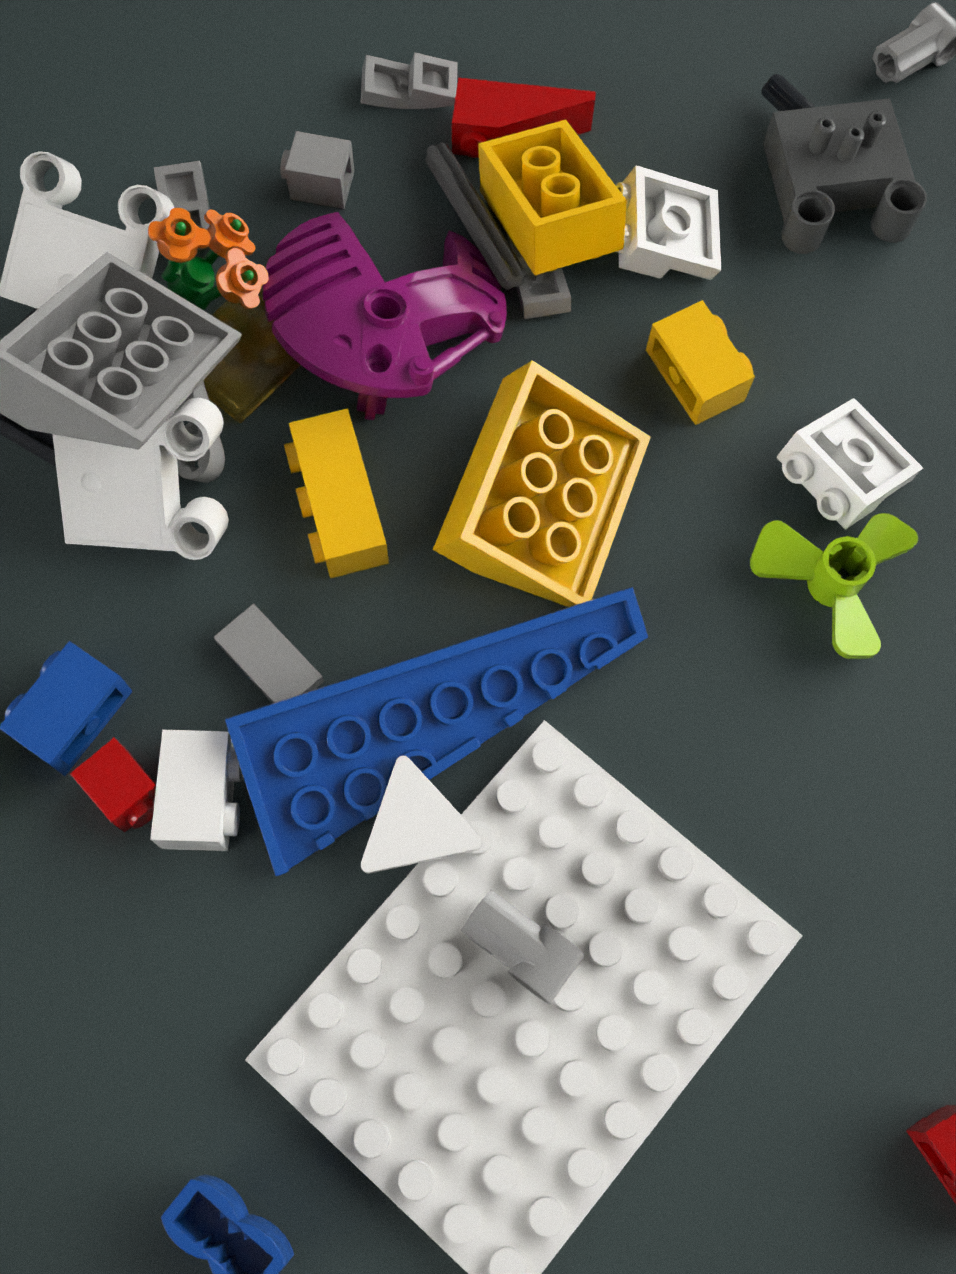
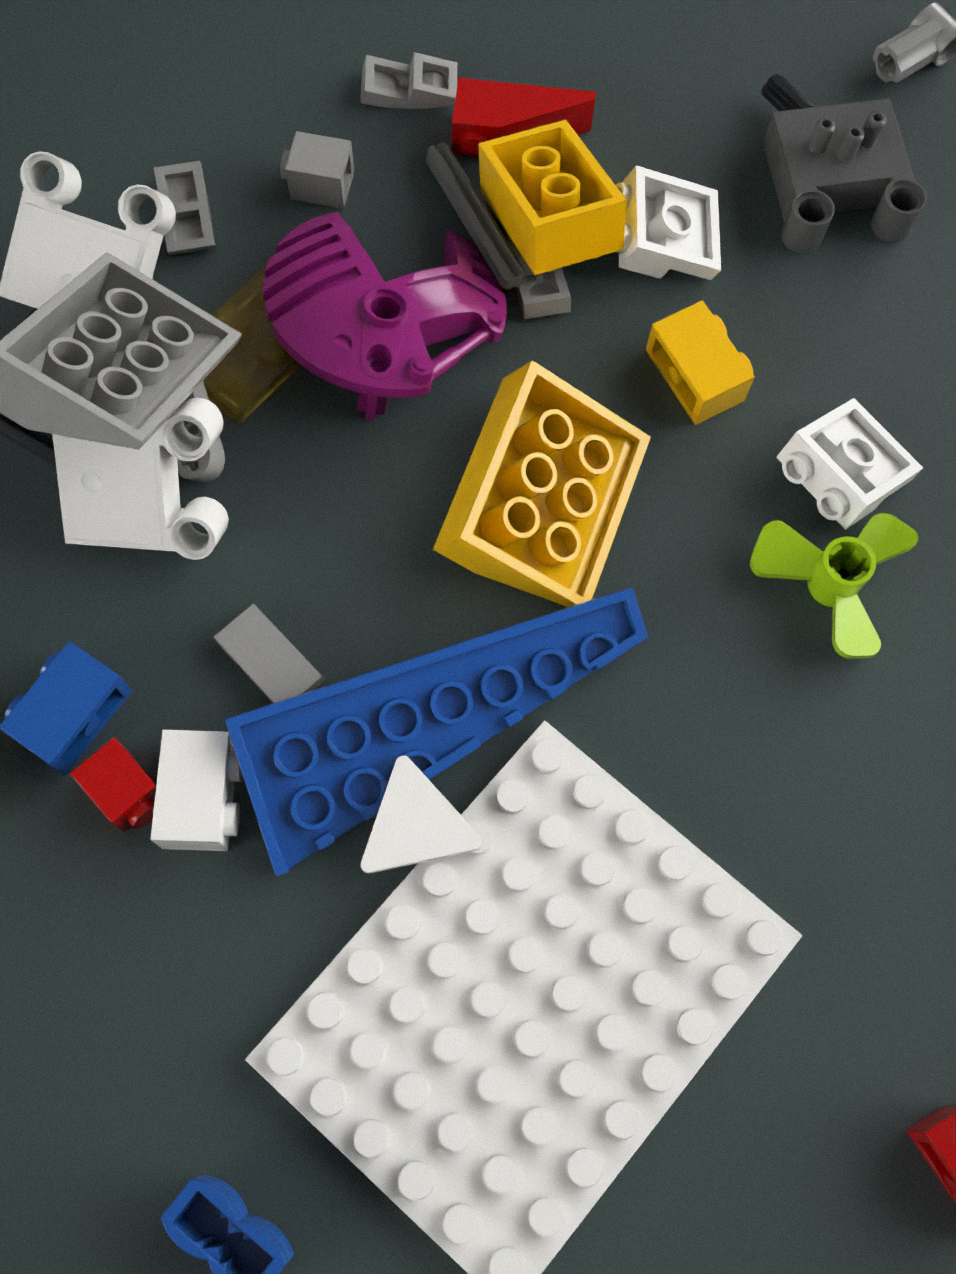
orange plant [148,208,269,310] -> none
yellow brick [284,408,389,579] -> none
light grey piece [461,890,584,1004] -> none

